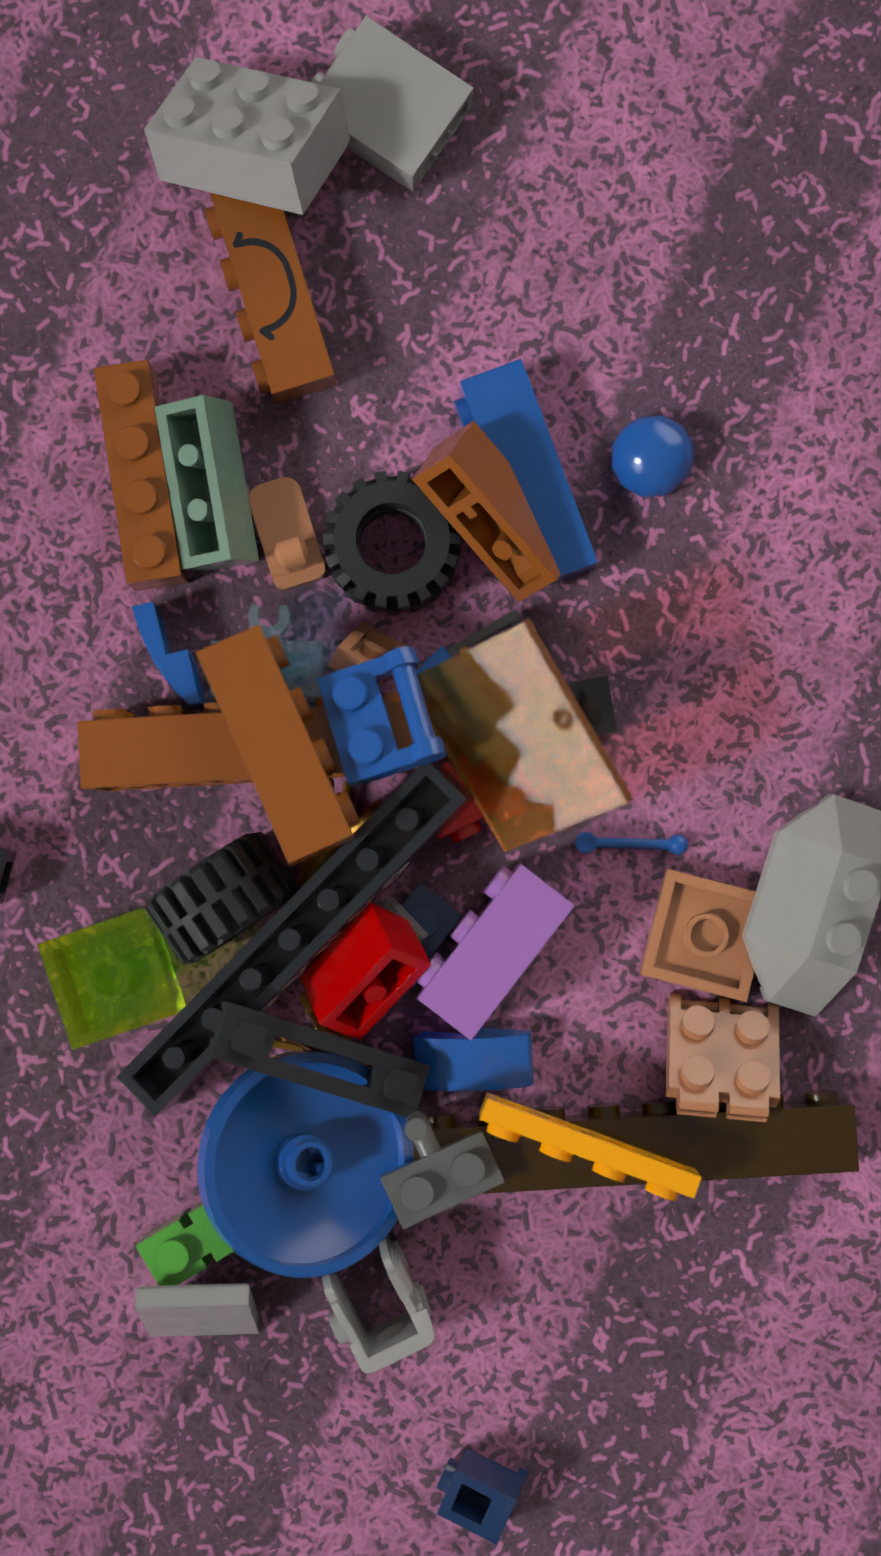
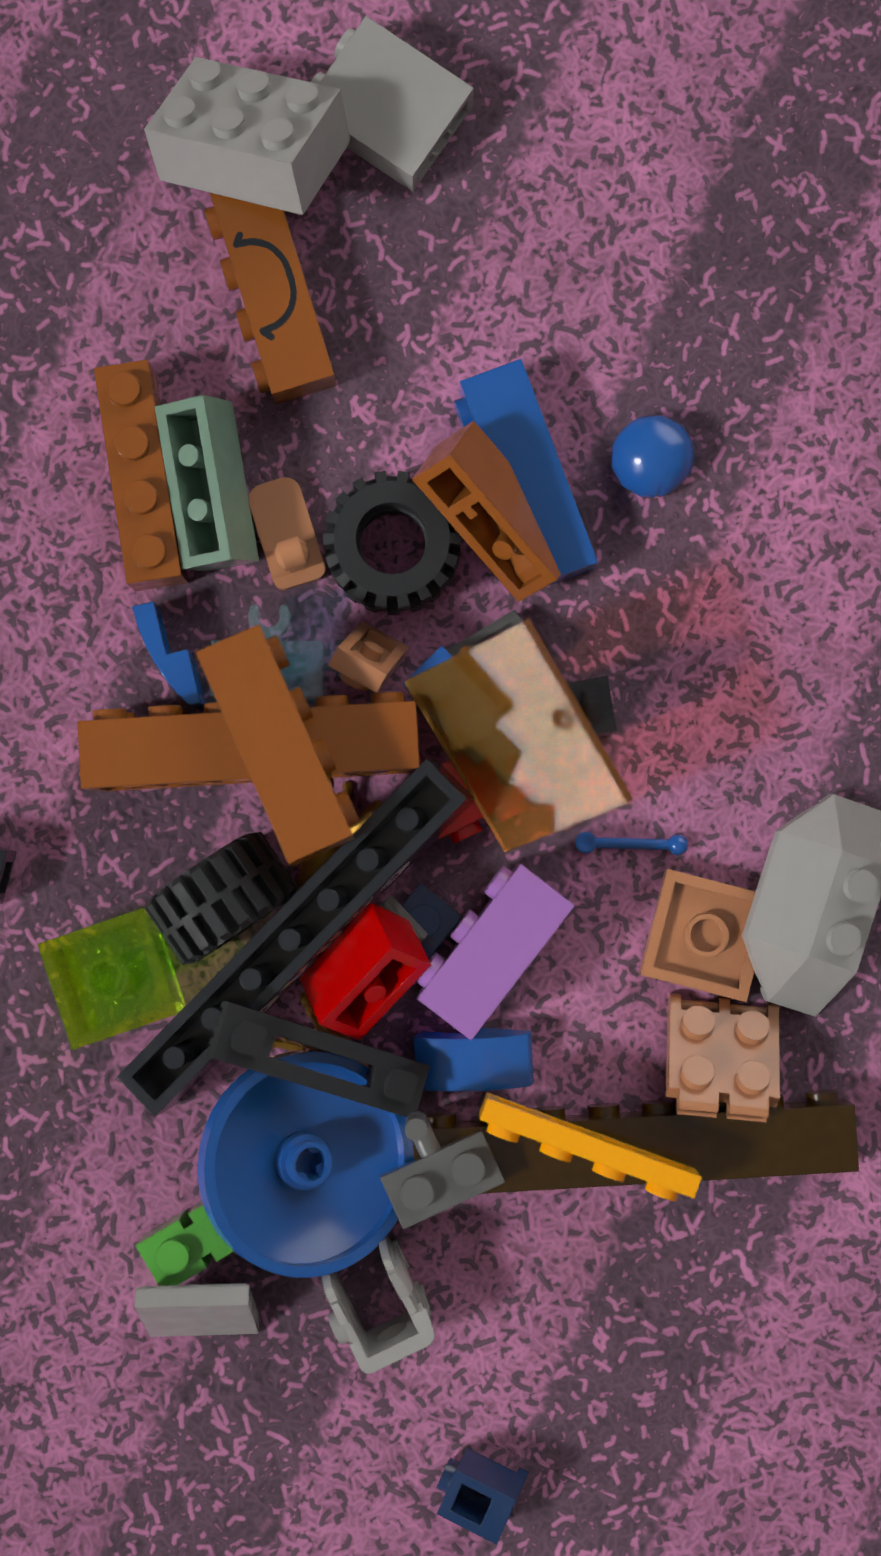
blue plate [317,646,447,788] -> none

